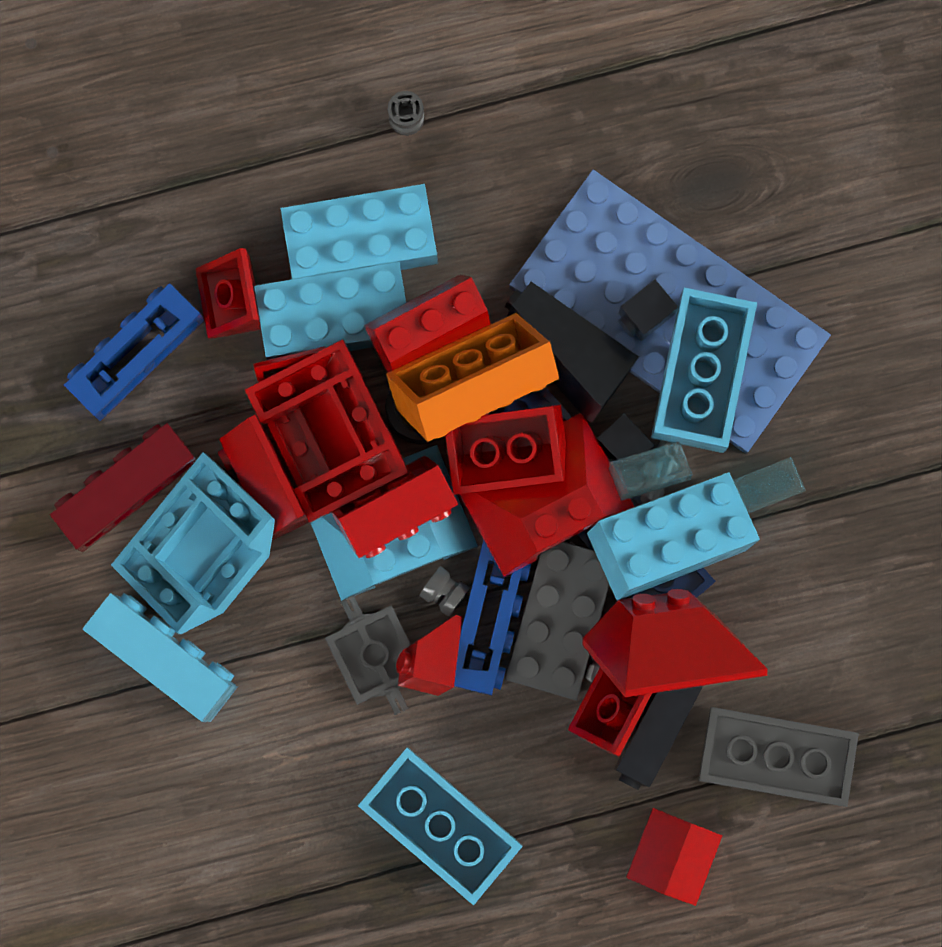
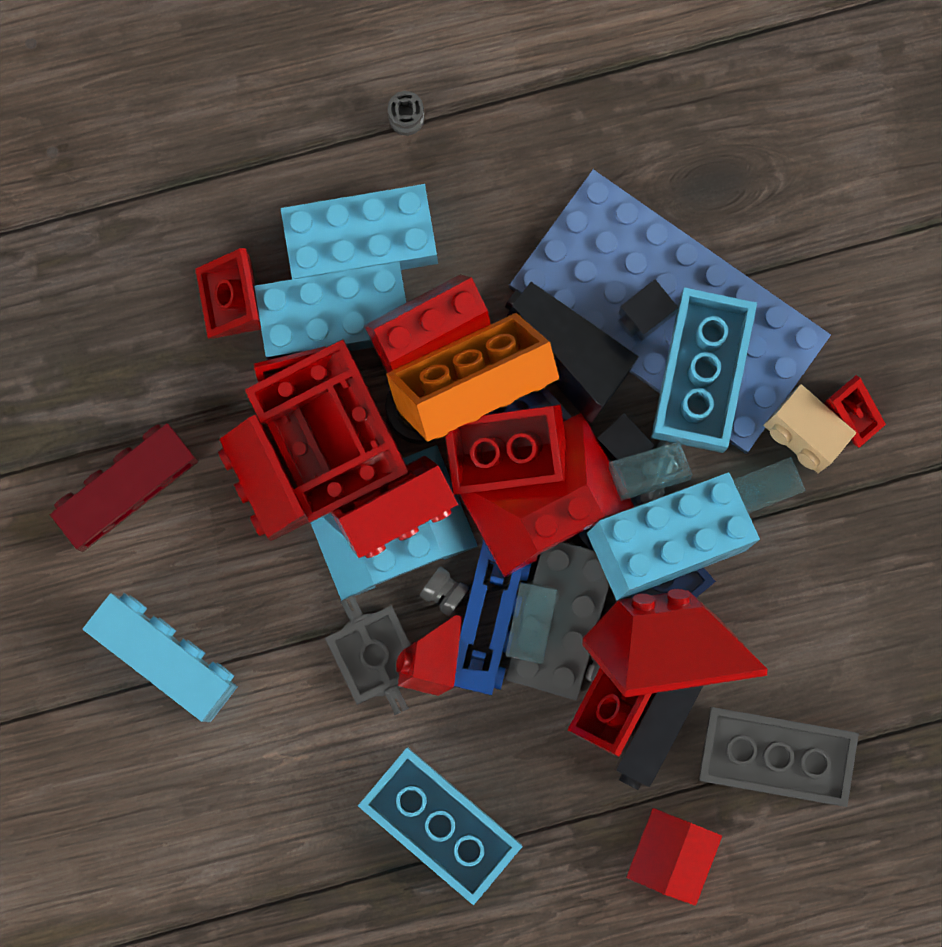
blue brick [64,283,205,421] -> none
medium azure slope [111,452,275,634] -> none
none -> clear light blue plate [506,582,558,664]
none -> tan brick [763,384,857,473]
none -> red slope [823,375,886,448]

